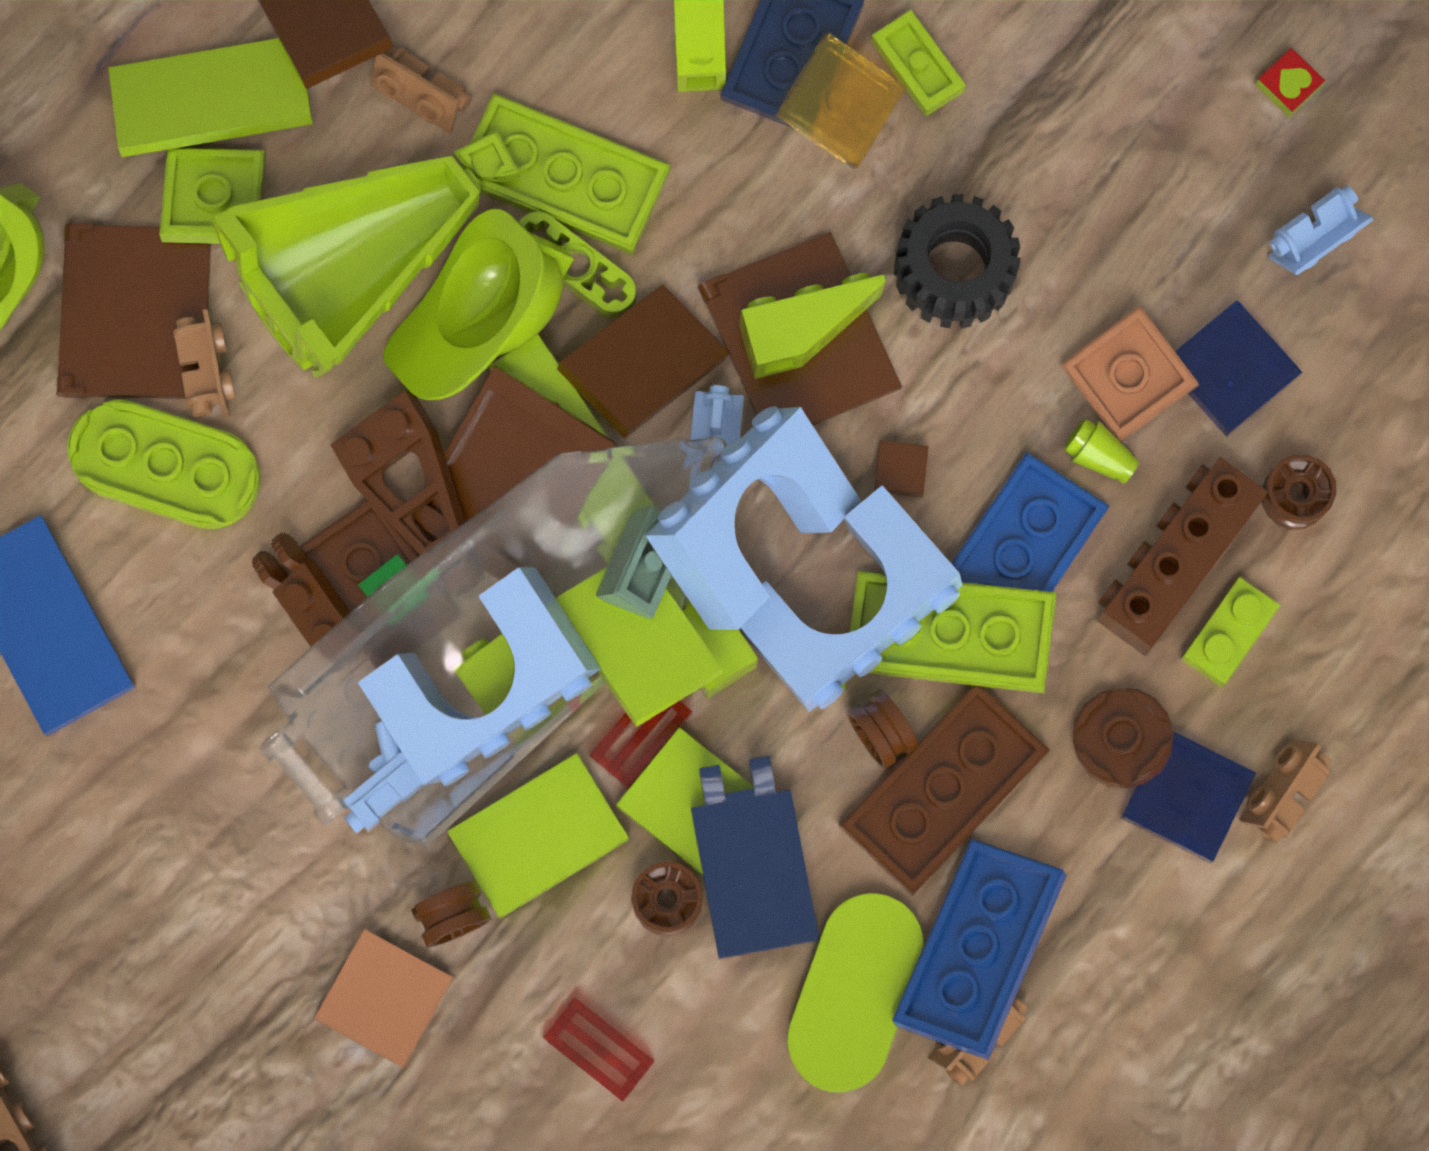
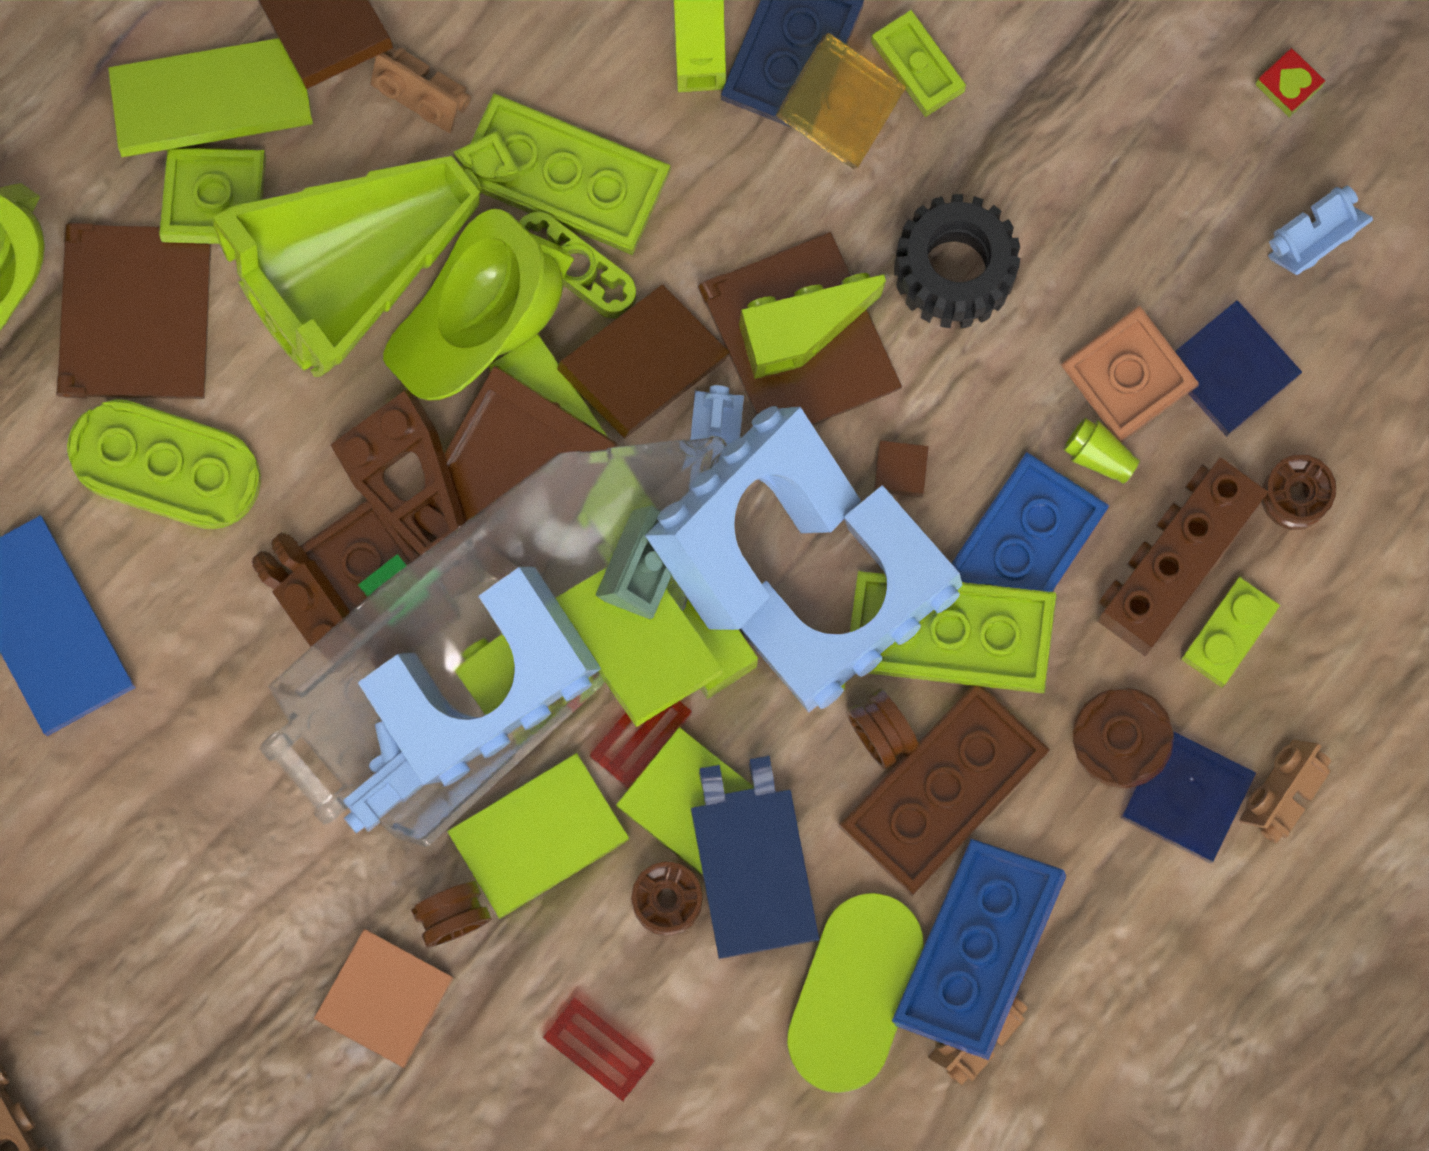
medium nougat hinge [173,309,236,417] -> none

